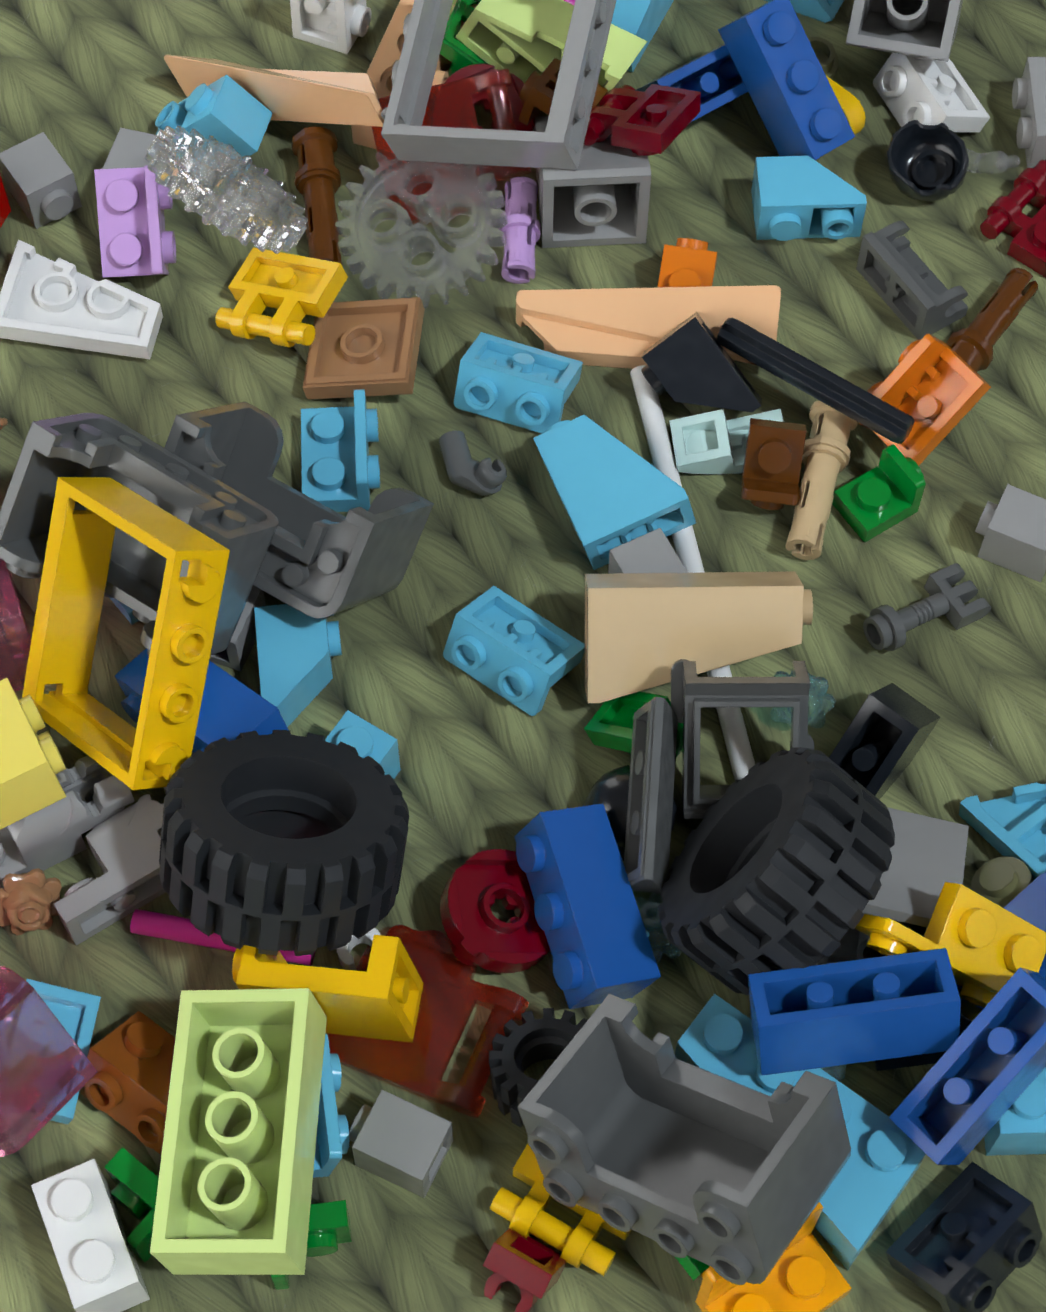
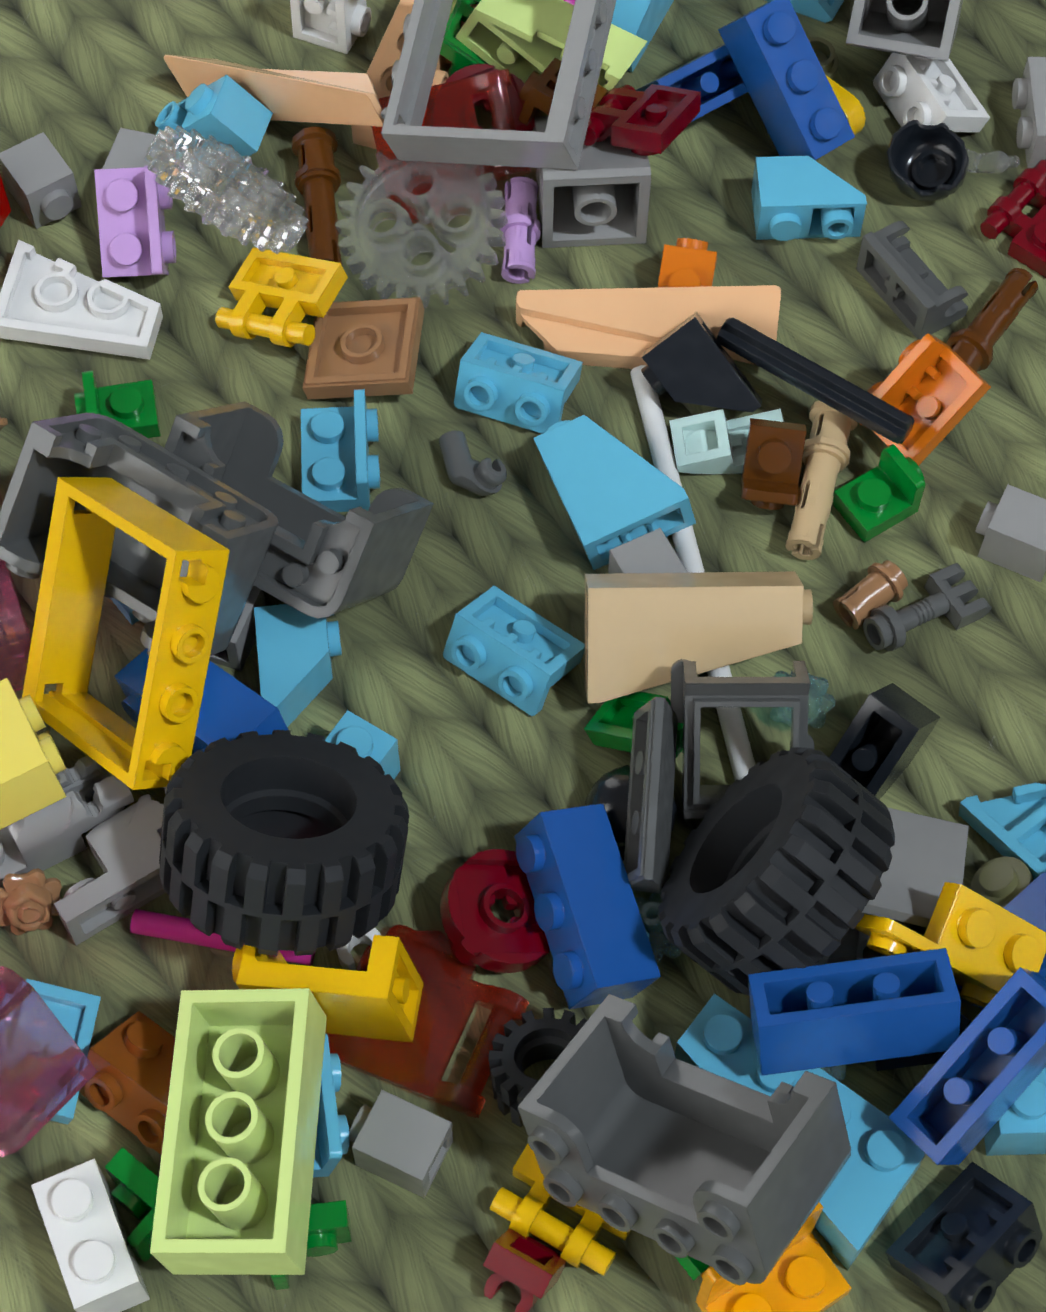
none -> green bracket [74,371,161,438]
none -> medium nougat pin [833,560,908,630]

